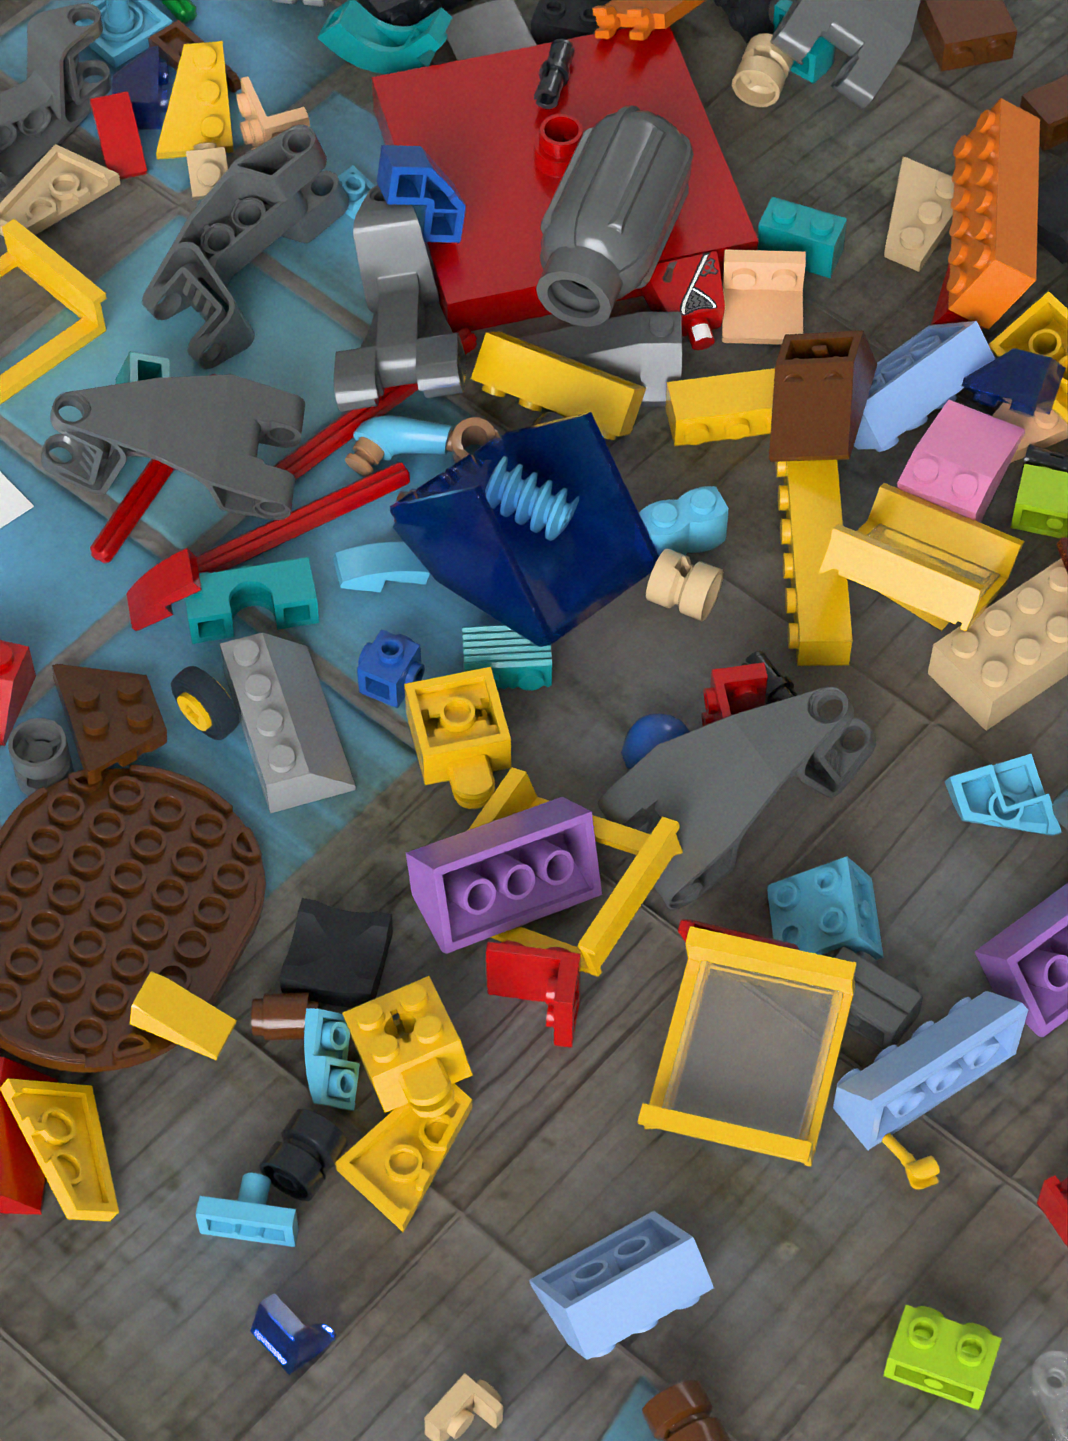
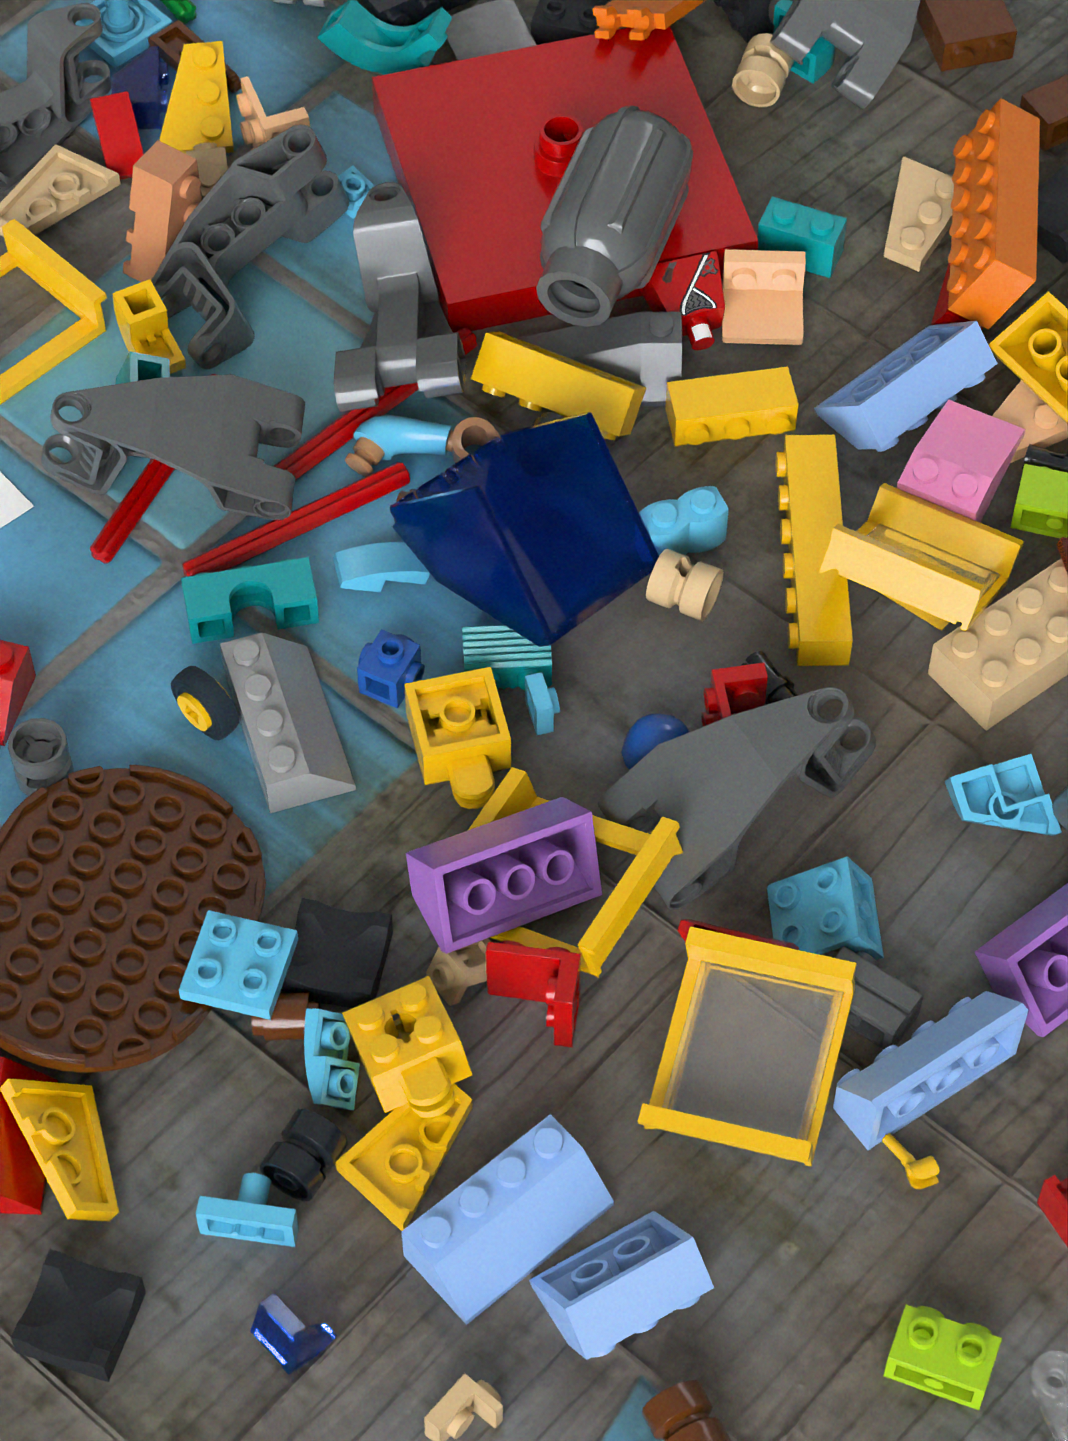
reddish brown wing [52,664,167,785] -> none
red slope [126,548,202,631] -> none
yellow slope [130,971,236,1060] -> none
blue brick [377,145,466,243] -> none
medium azure piece [485,456,580,541] -> none
black pin [534,39,575,109] -> none
reddish brown slope [769,330,877,462] -> none
clear blue slope [961,348,1066,417] -> none
none -> black brick [11,1249,146,1382]
none -> yellow brick [113,279,186,374]
none -> nougat wedge [123,140,202,282]
none -> medium azure plate [179,910,298,1020]
none -> light blue slope [401,1114,614,1325]
none -> tan bracket [426,938,491,1006]
none -> medium azure plate [525,672,560,735]

